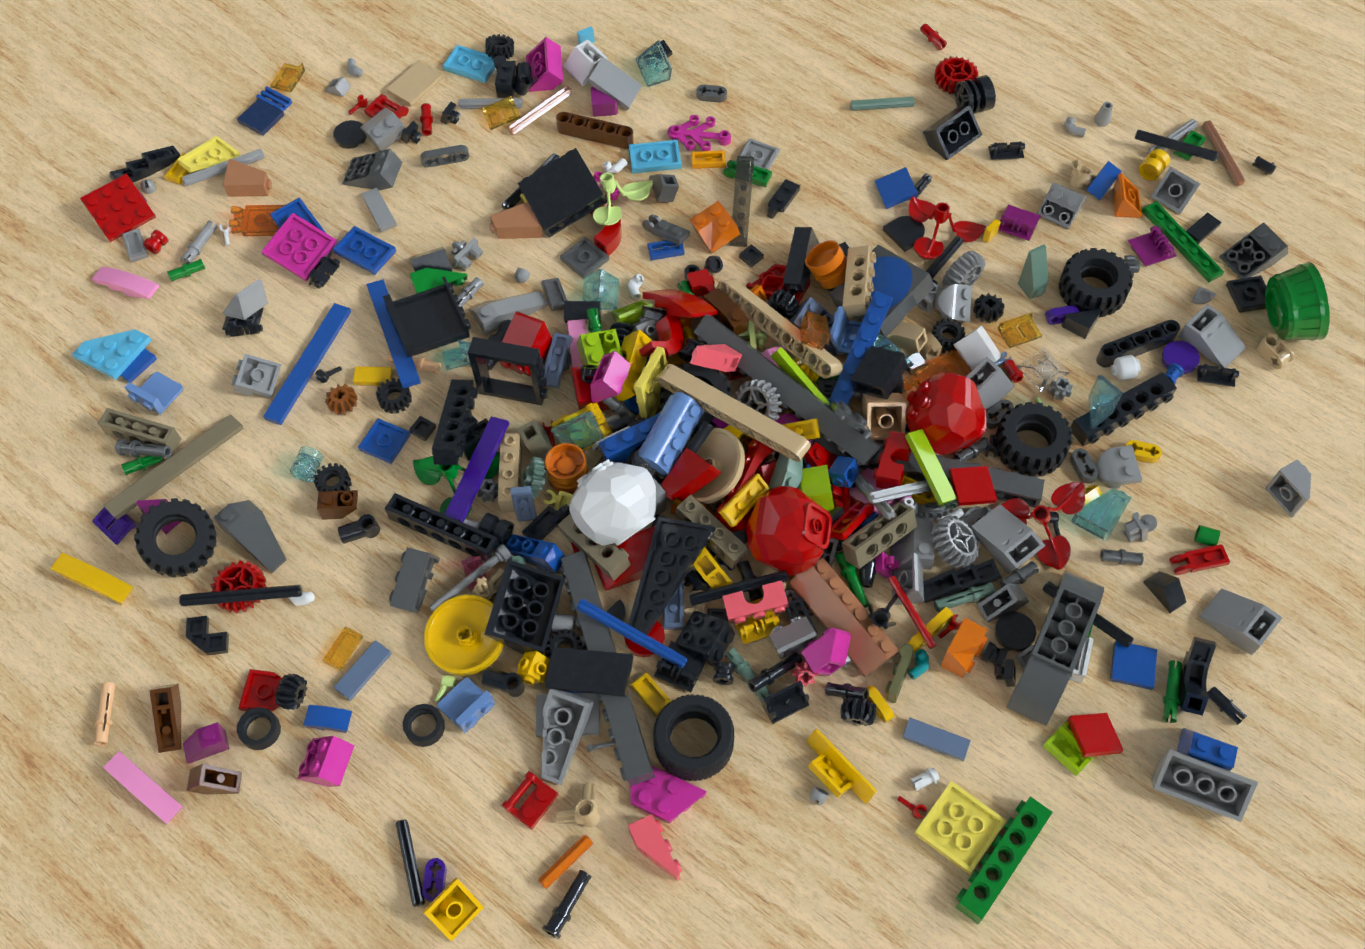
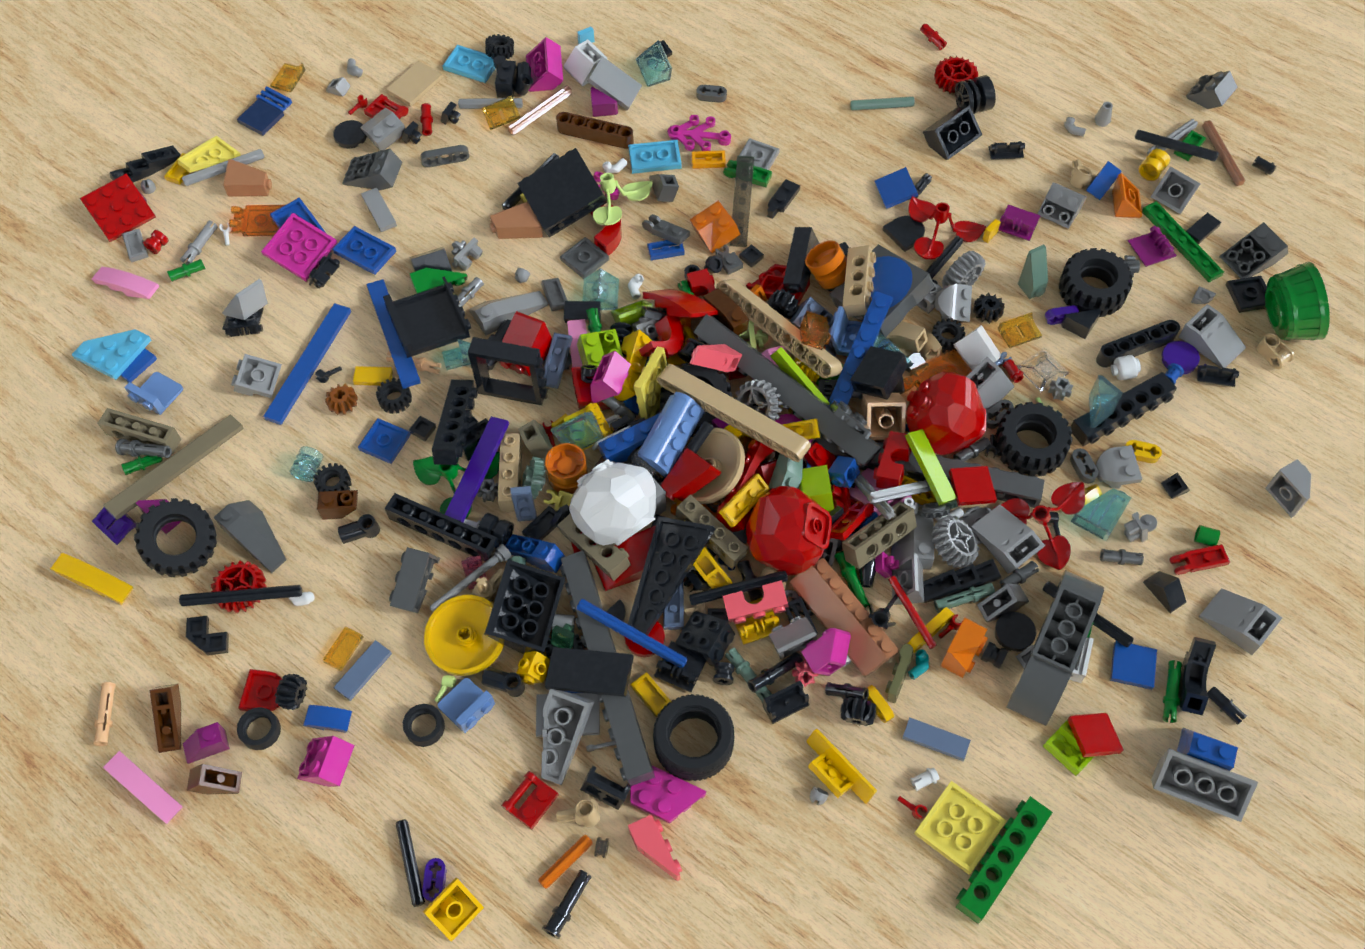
black tile [994,659,1016,687] -> none
none -> clear green tile [551,623,574,649]
none -> black hinge [580,766,631,810]
none -> clear smoke bush [594,837,609,859]
none -> dark grey plate [716,245,743,275]
none -> black slope [1161,472,1190,499]
none -> dark grey slope [1186,71,1237,109]

